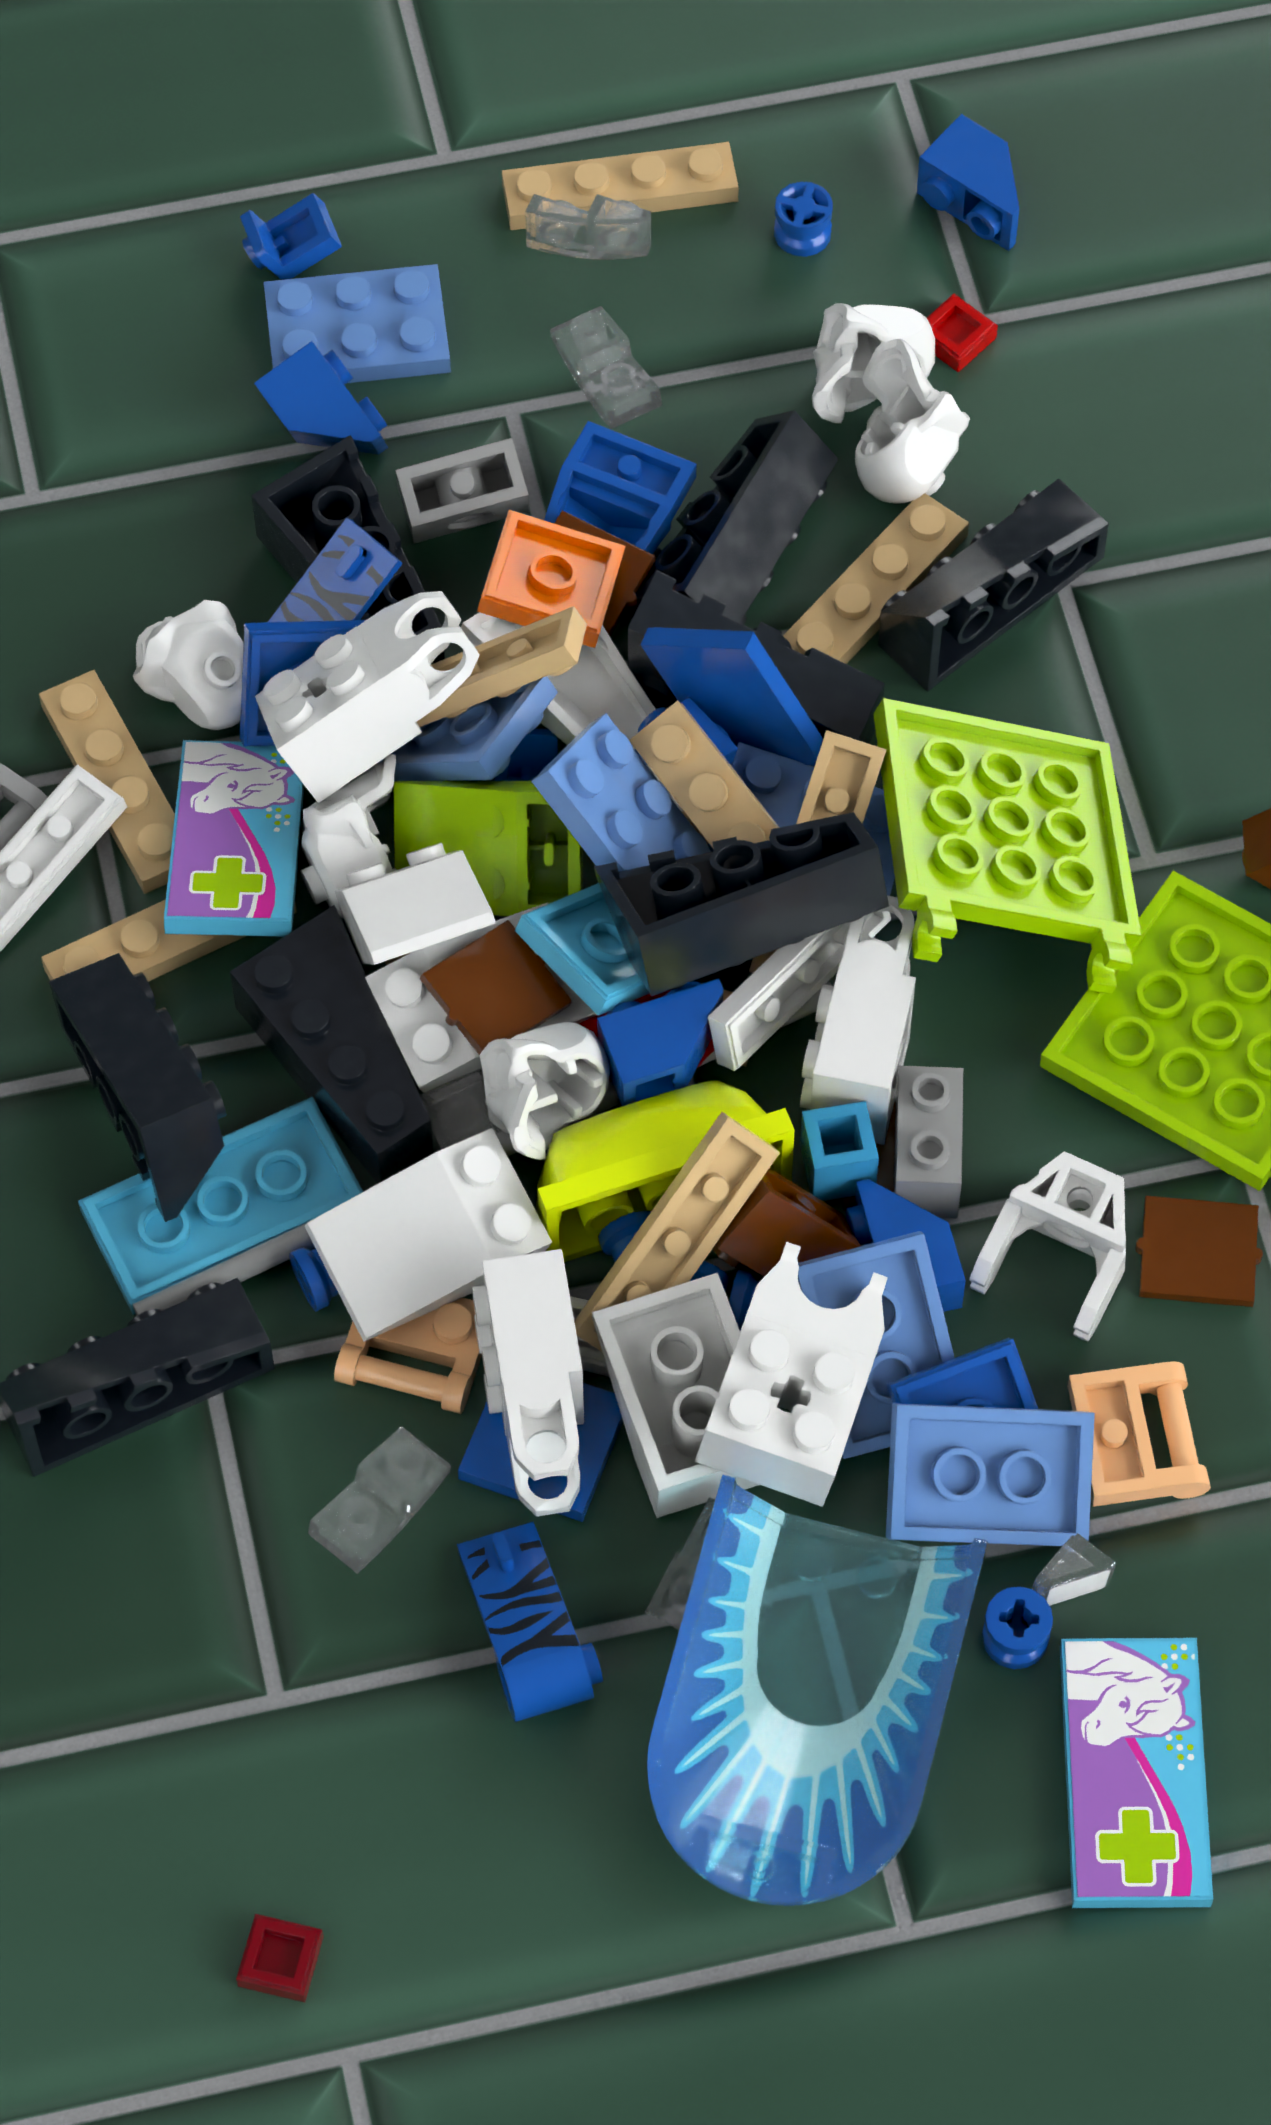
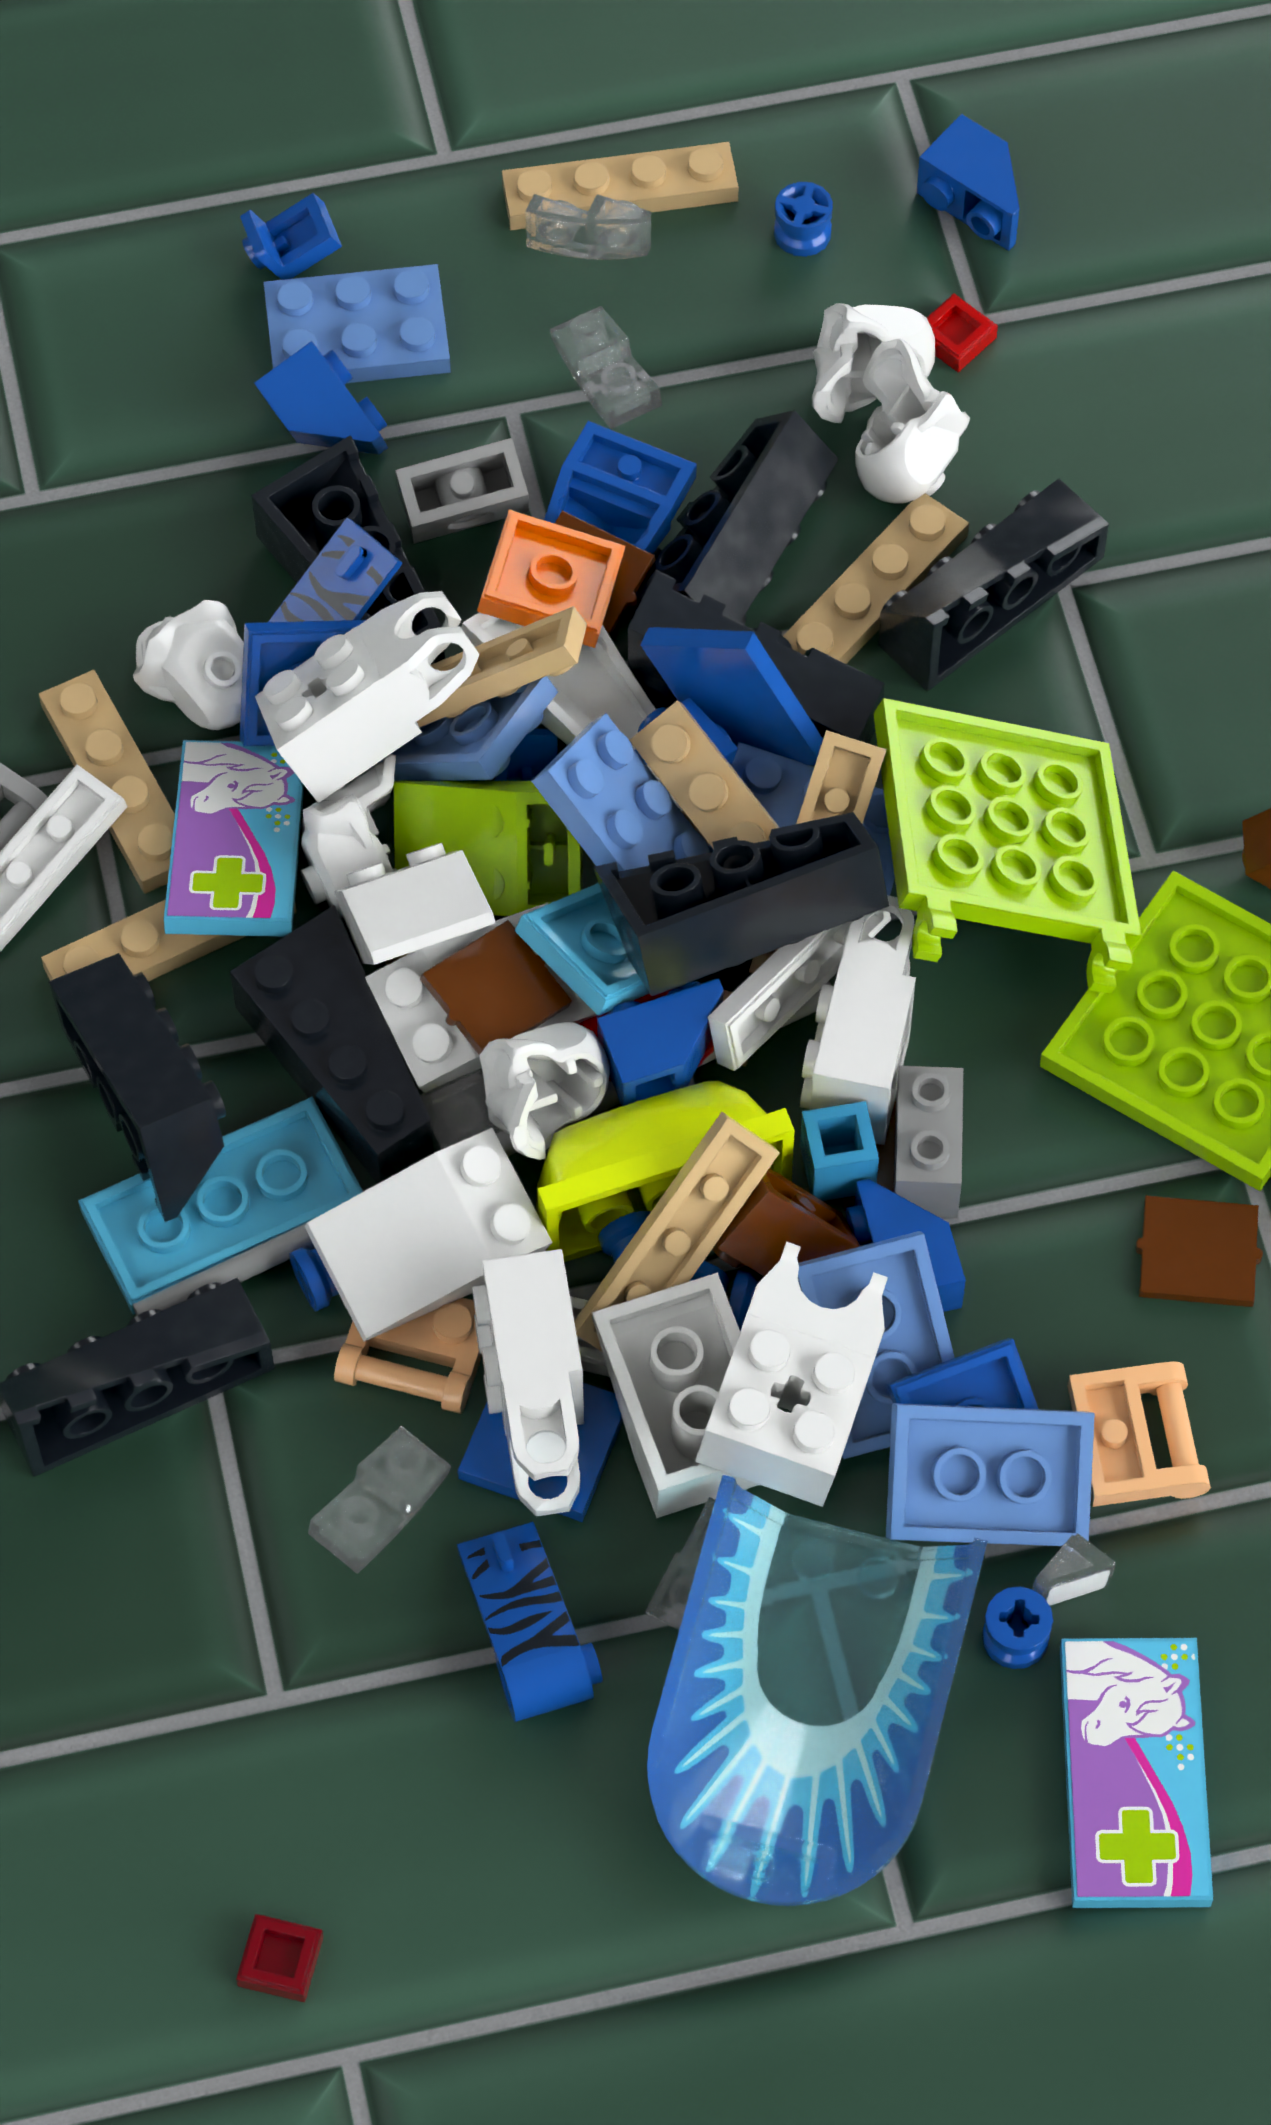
white piece [969,1151,1126,1342] -> none

